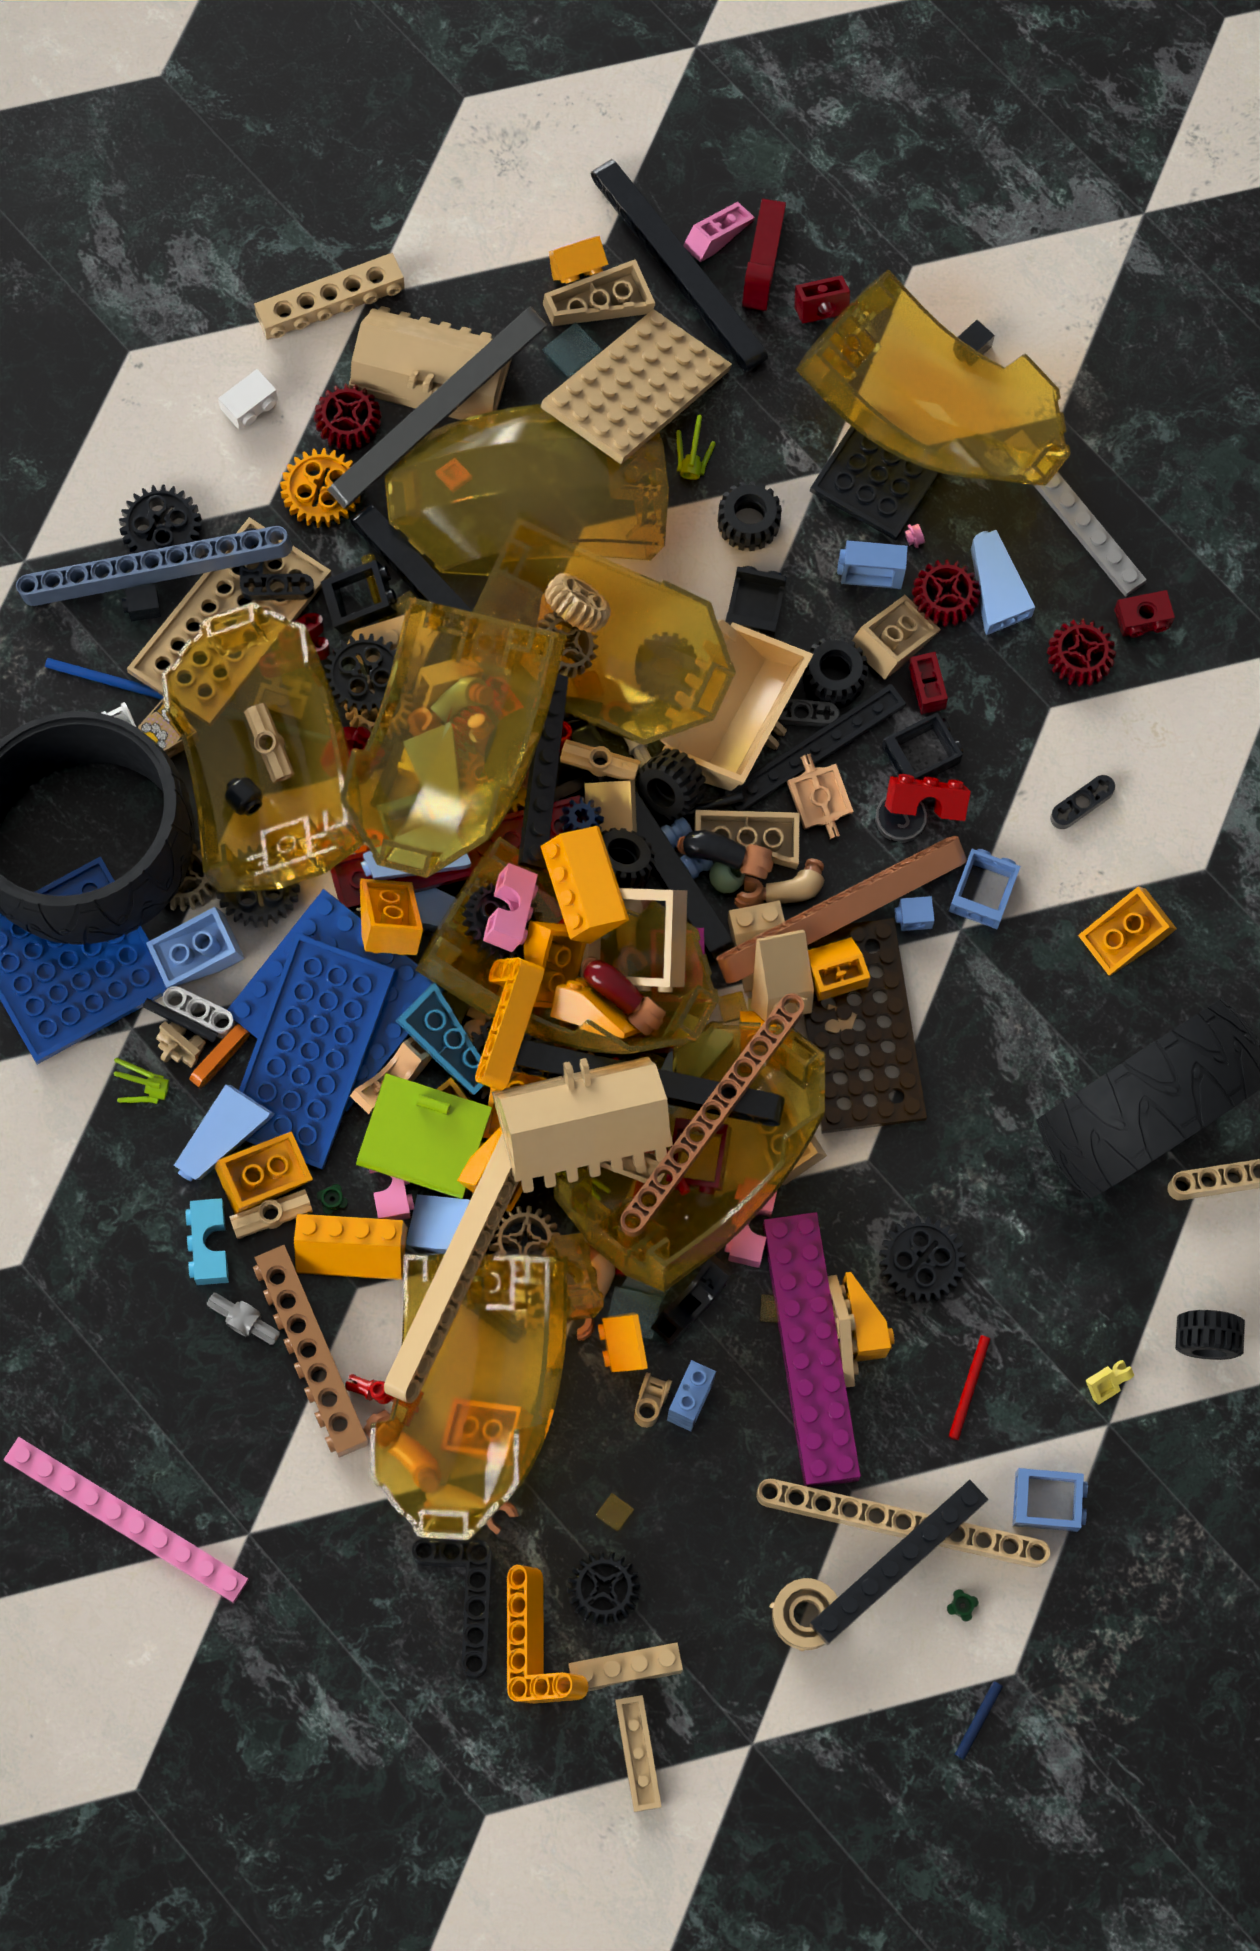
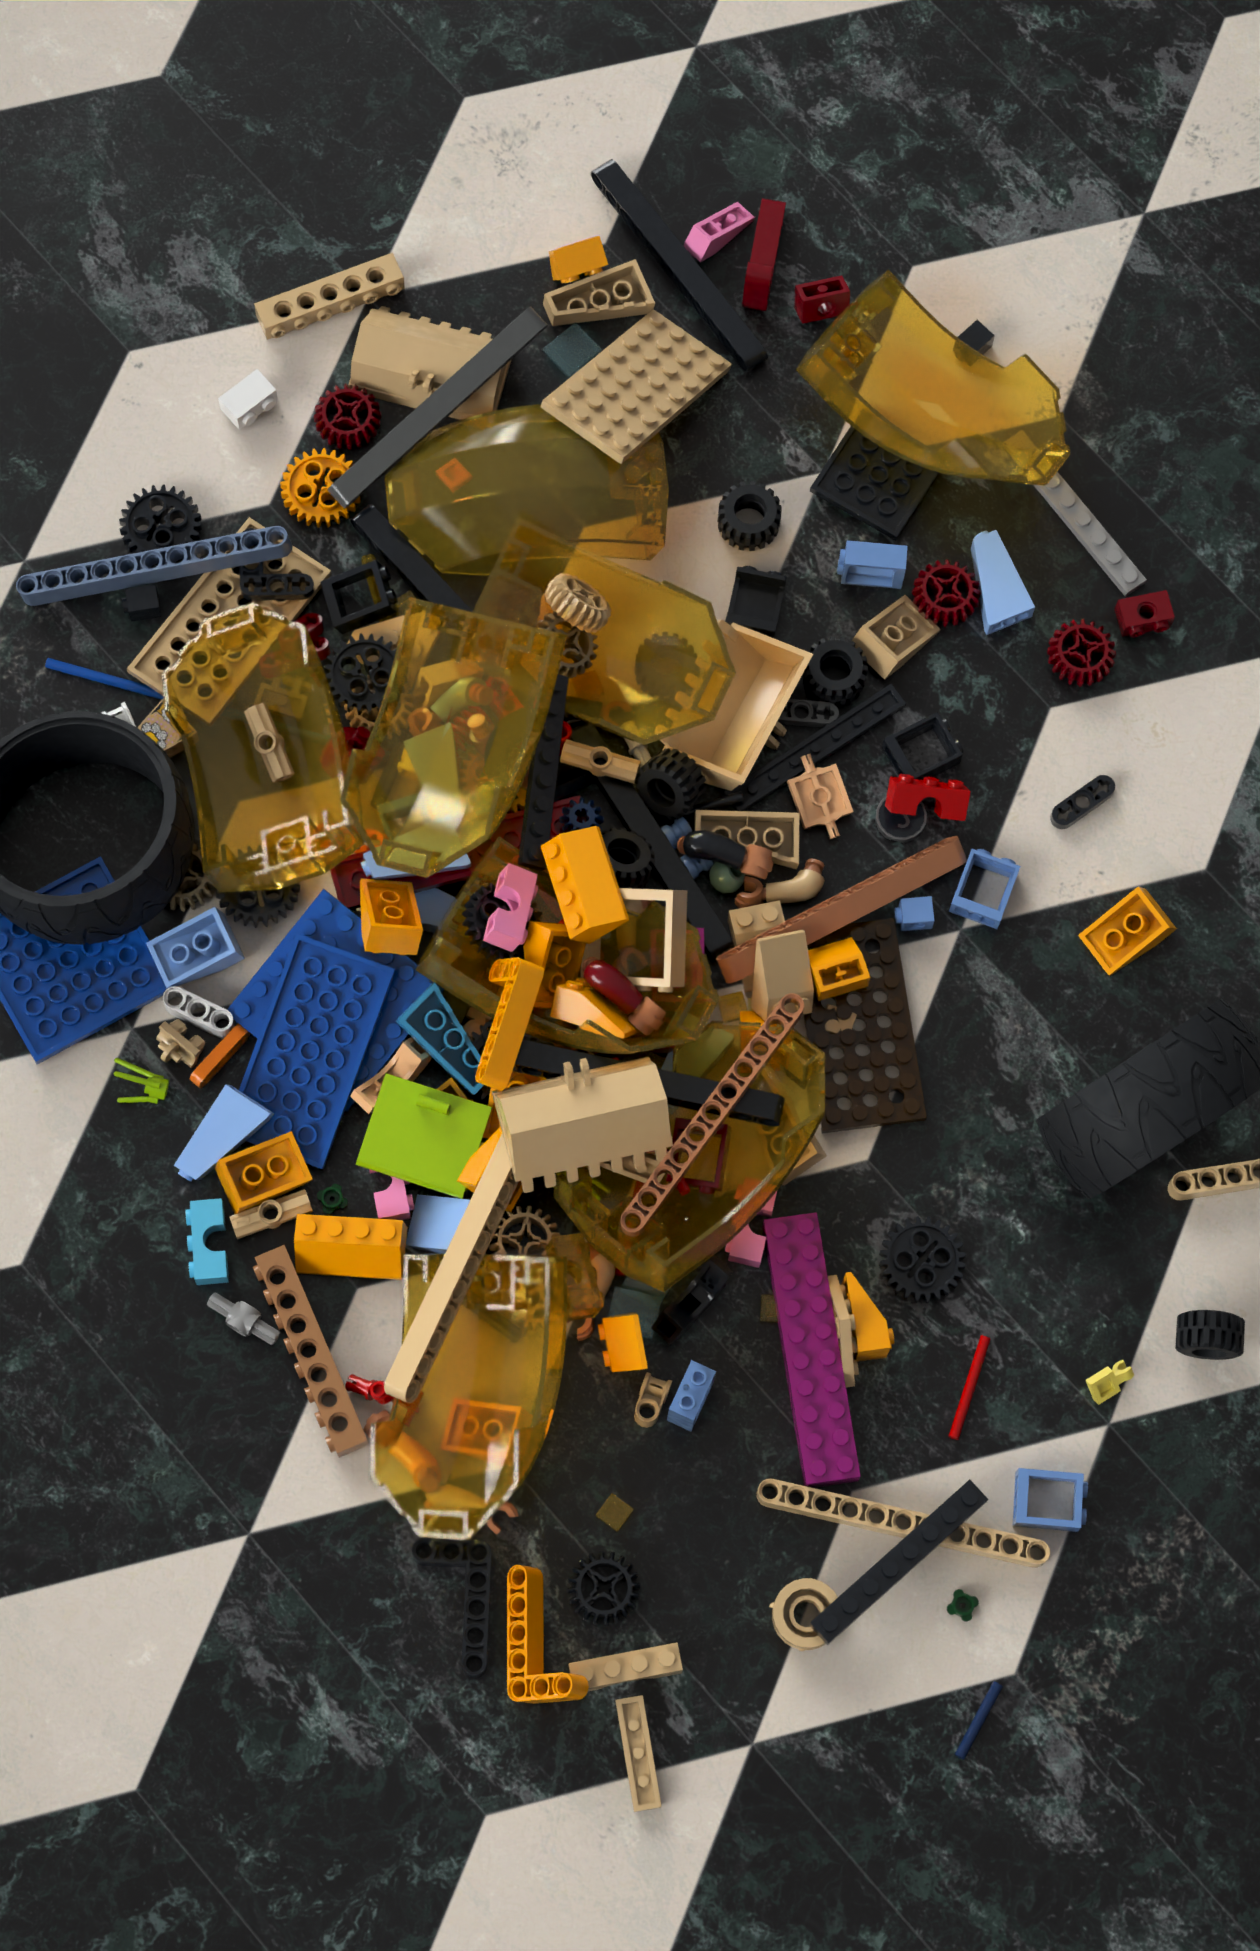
bright pink plate [4,1437,249,1603] -> none
black bar [143,998,218,1043] -> none
black head [224,777,263,816] -> none
tan tile [584,780,637,832] -> none
lime plant [676,415,716,480] -> none
bright pink plate [904,524,925,548] -> none
dark red brick [909,652,948,714] -> none

